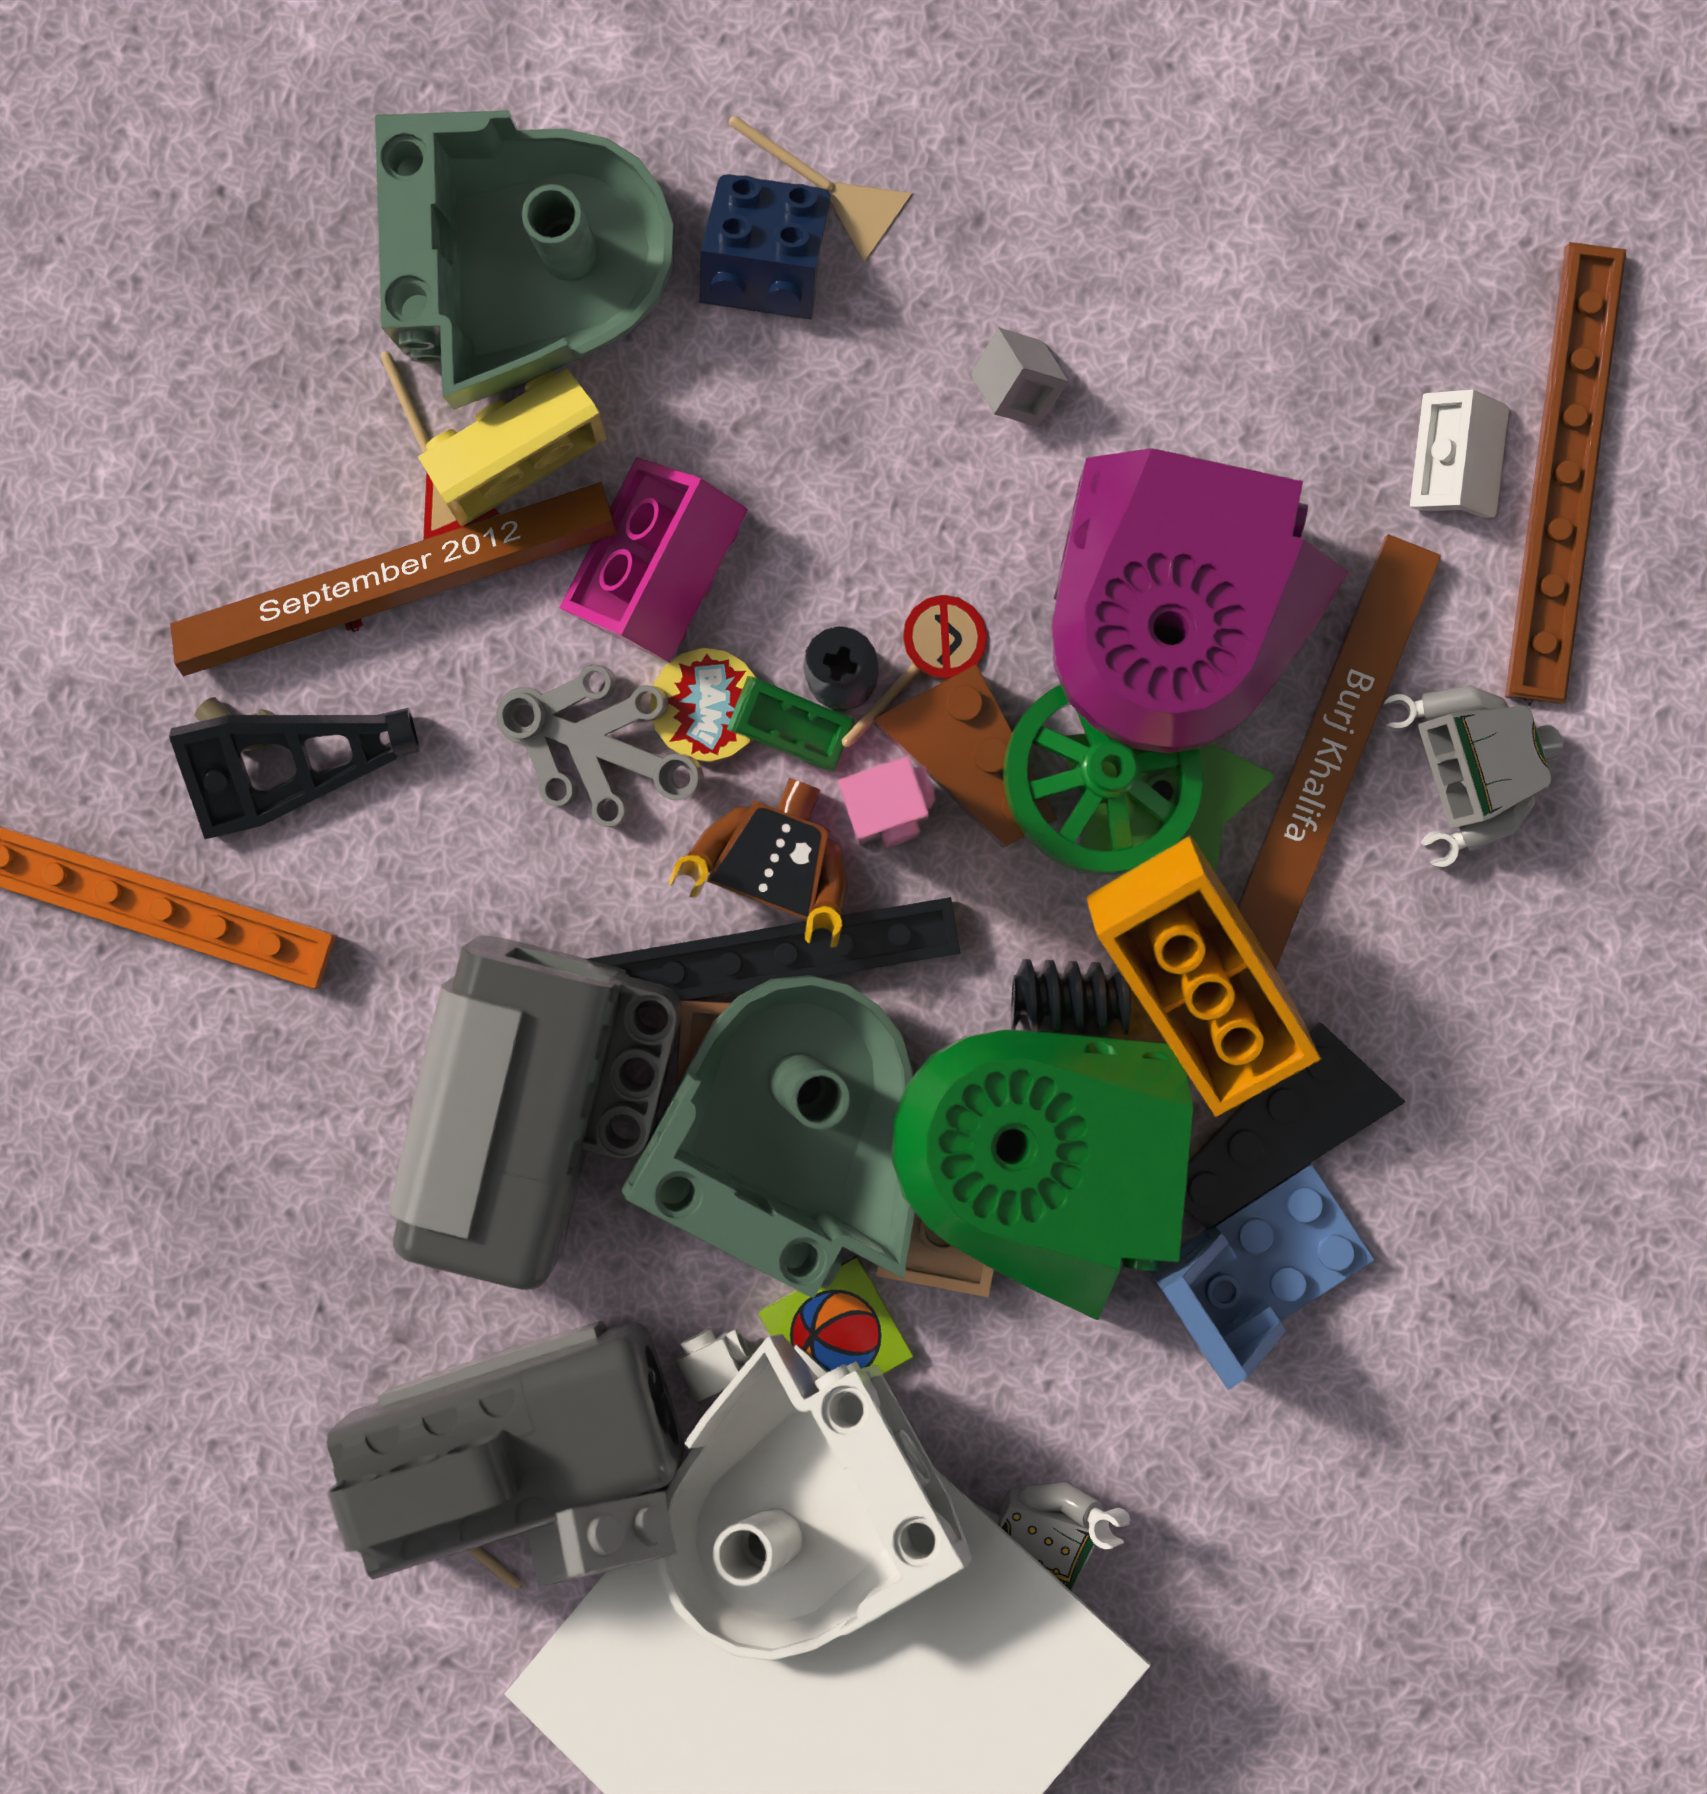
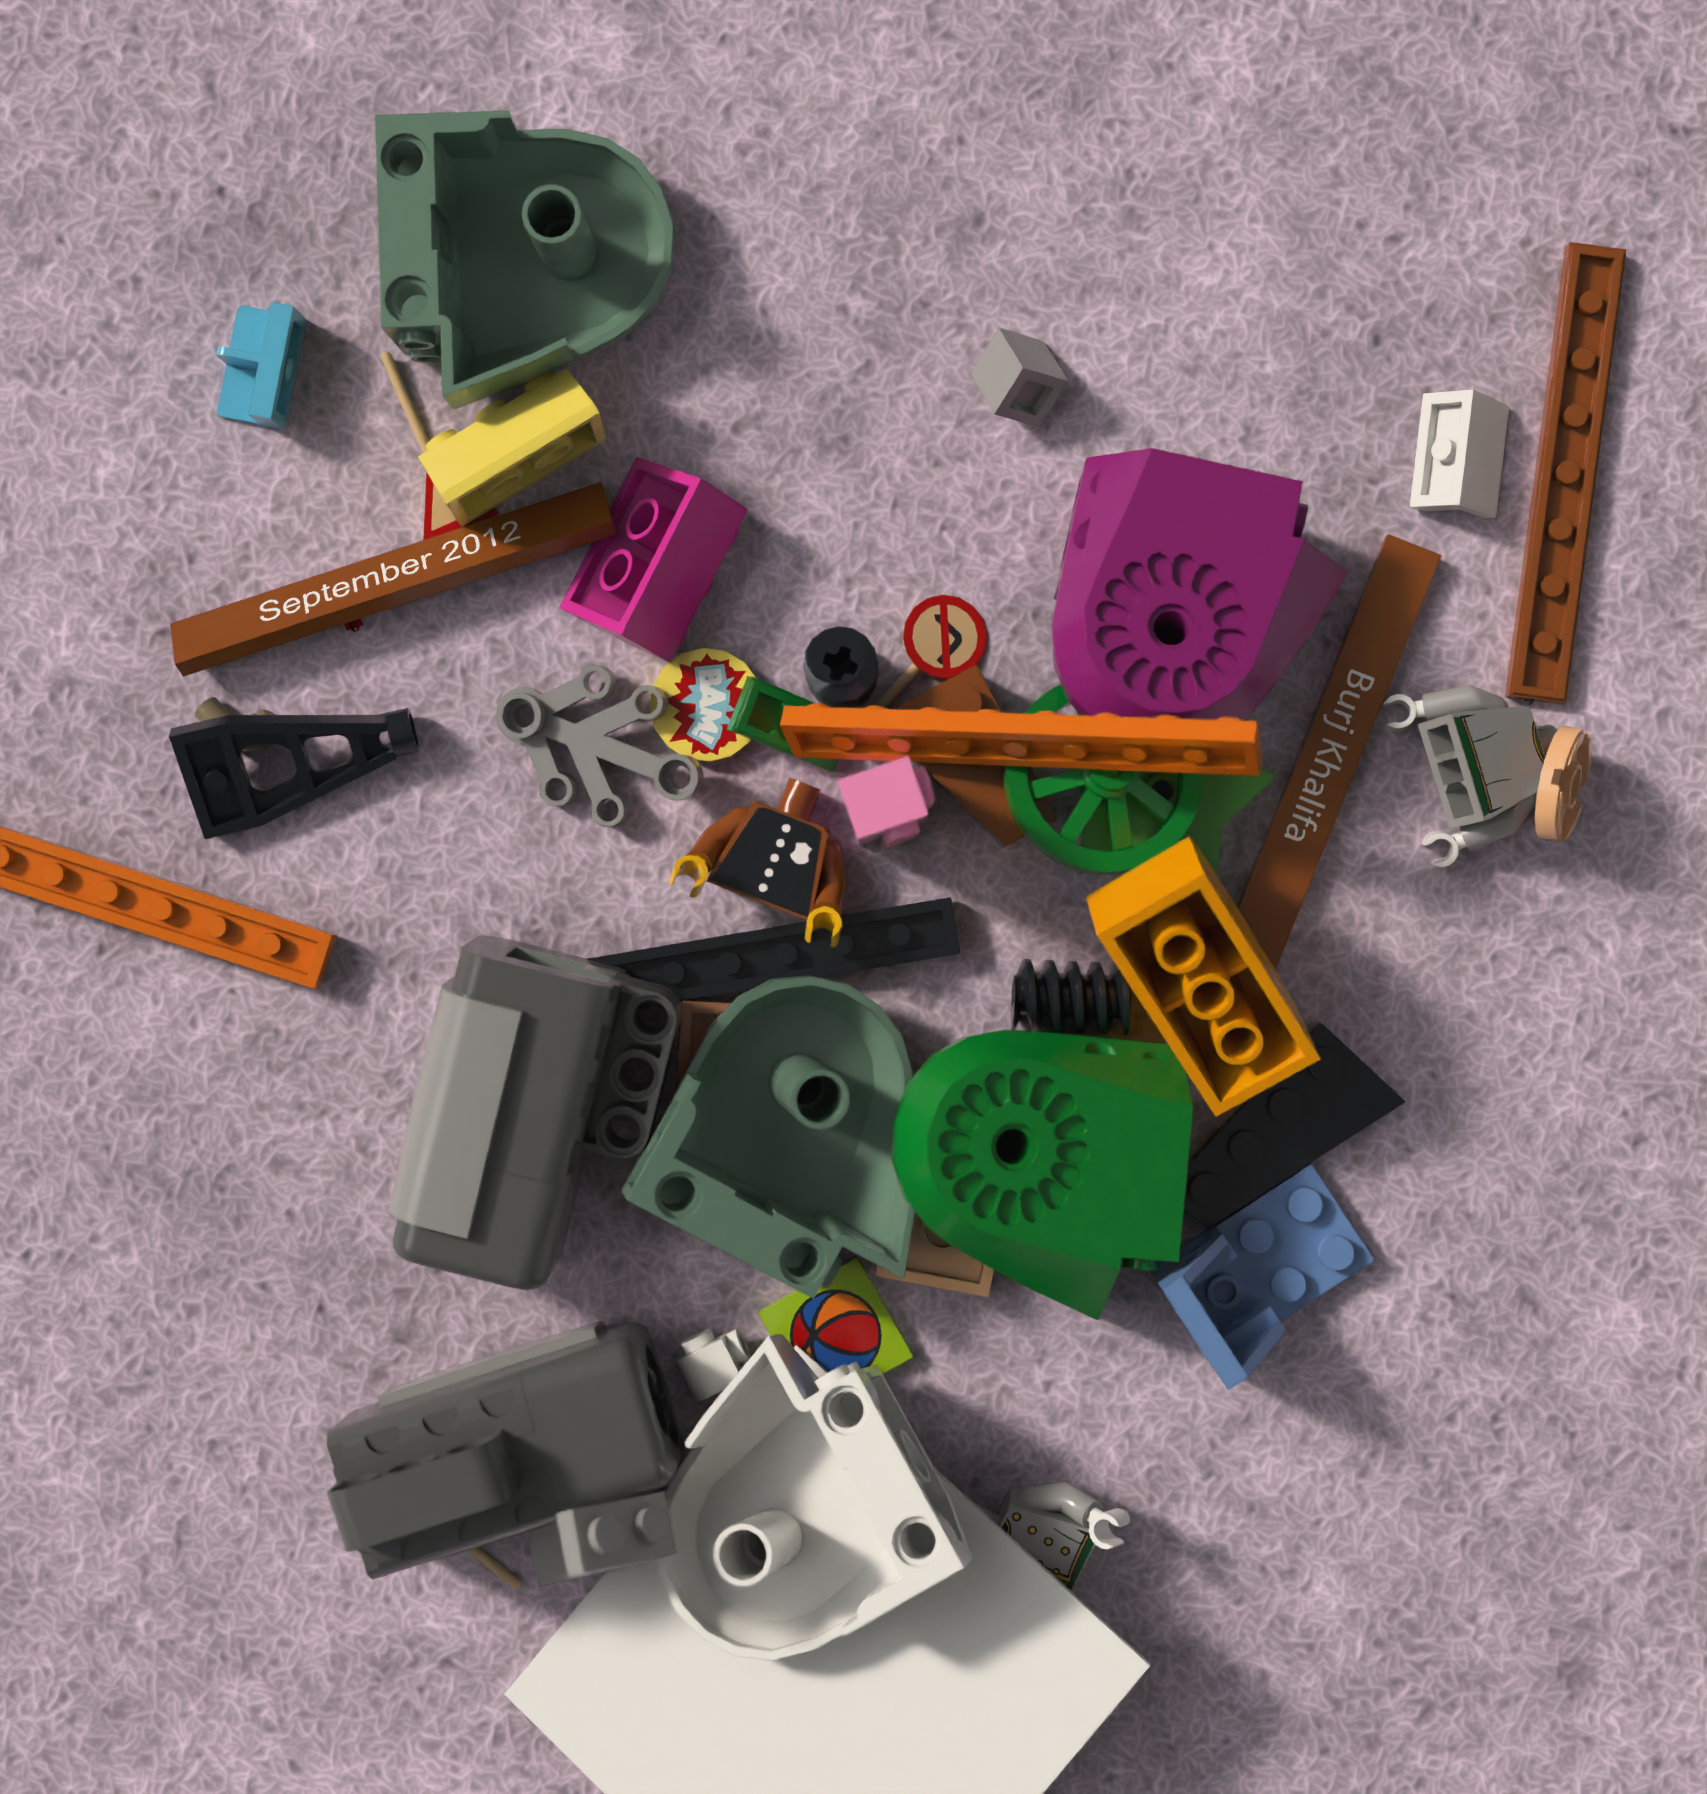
dark blue bracket [699,174,830,320] -> none
tan piece [729,116,912,263] -> none
none -> medium azure panel [216,302,306,430]
none -> orange plate [780,703,1262,776]
none -> light nougat tile [1535,726,1591,842]

